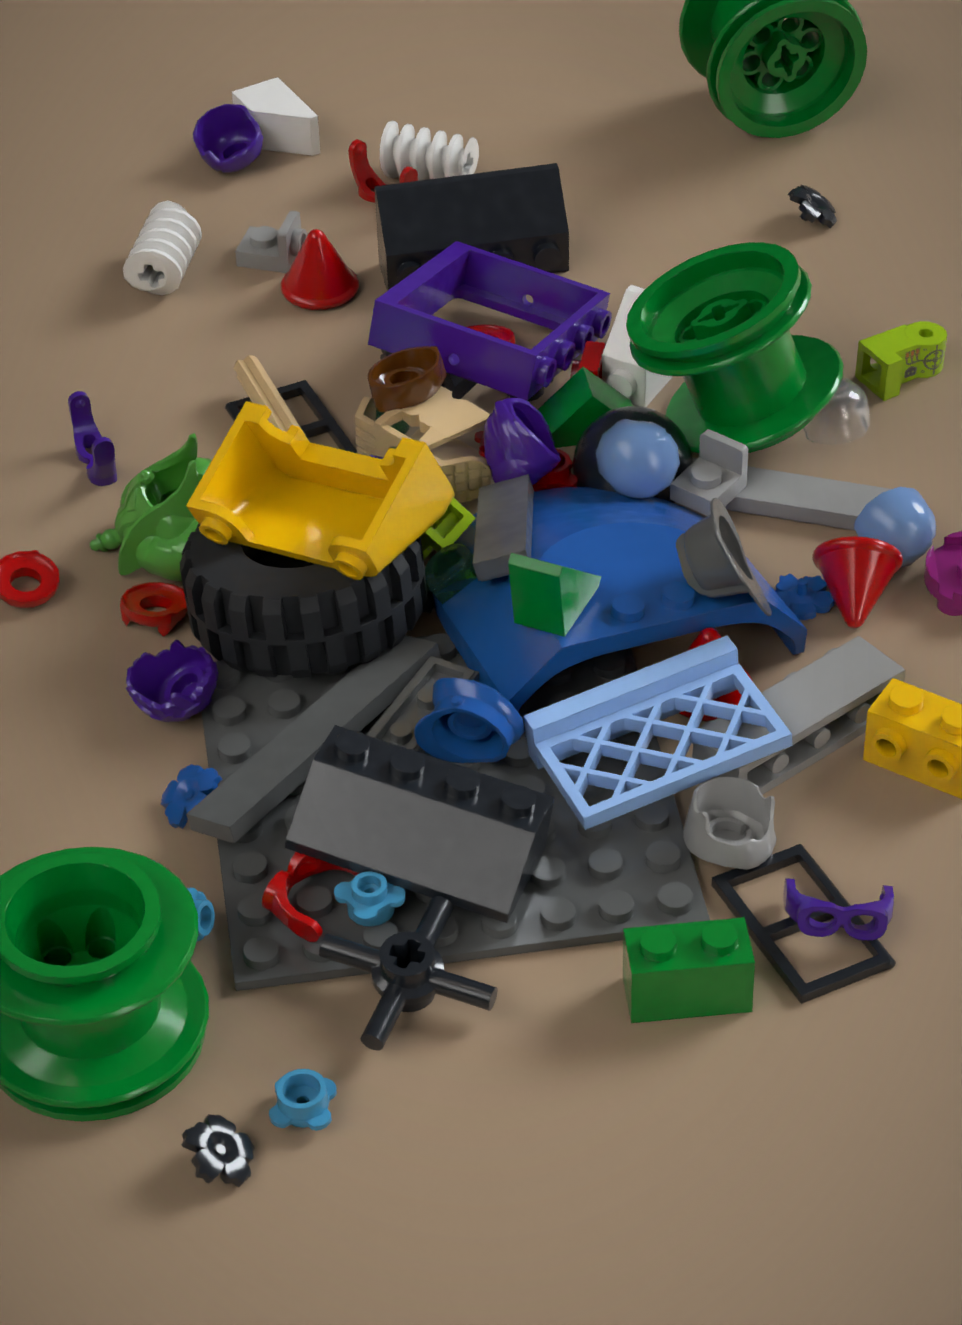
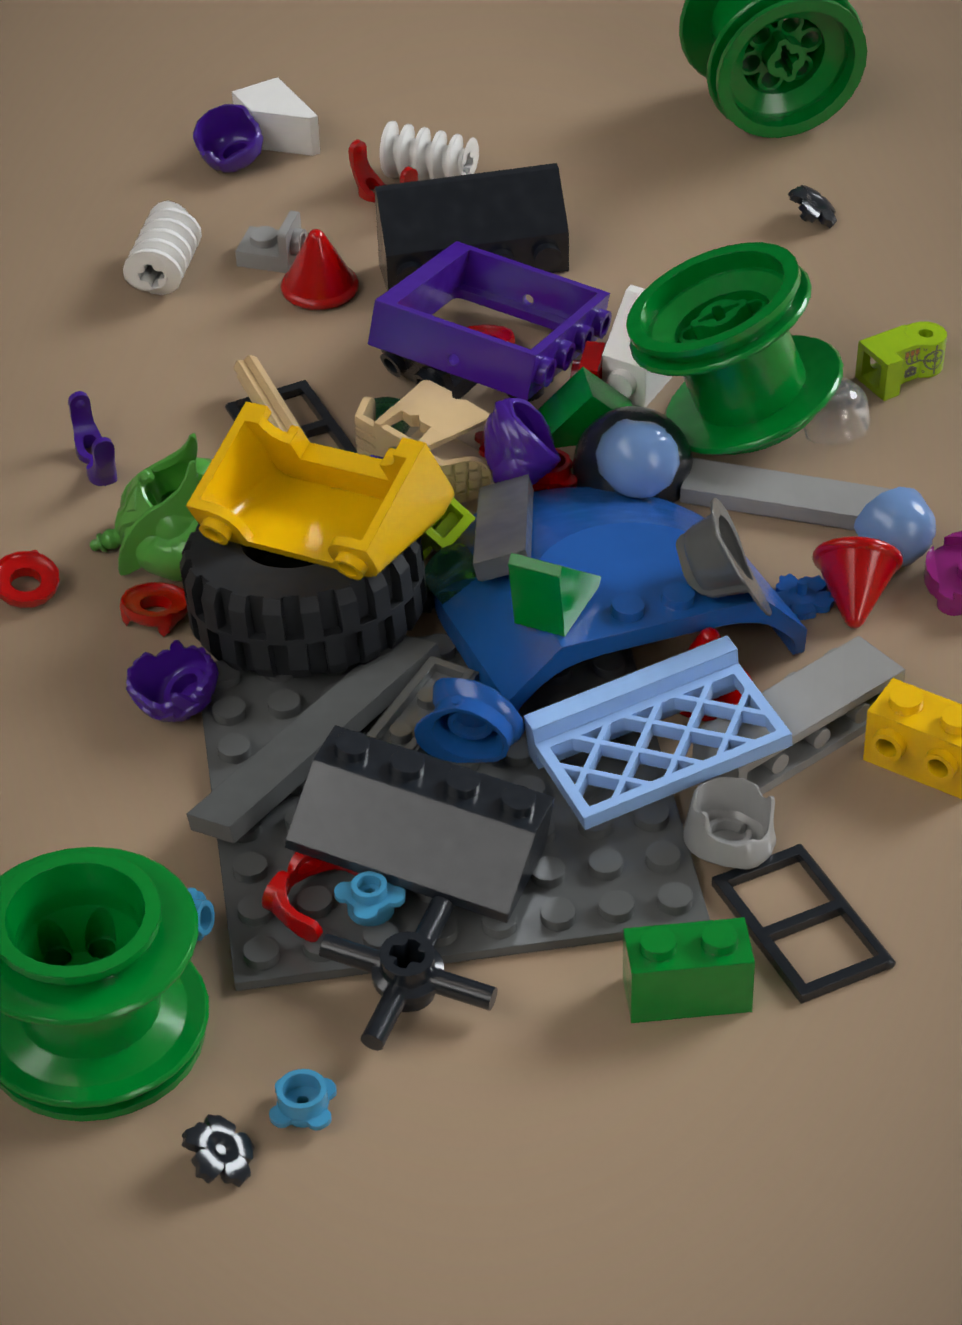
blue plant [161,764,222,829] -> none
reddish brown hat [368,346,447,412] -> none
light grey bracket [670,429,748,516] -> none
dark purple cap [783,878,894,940] -> none

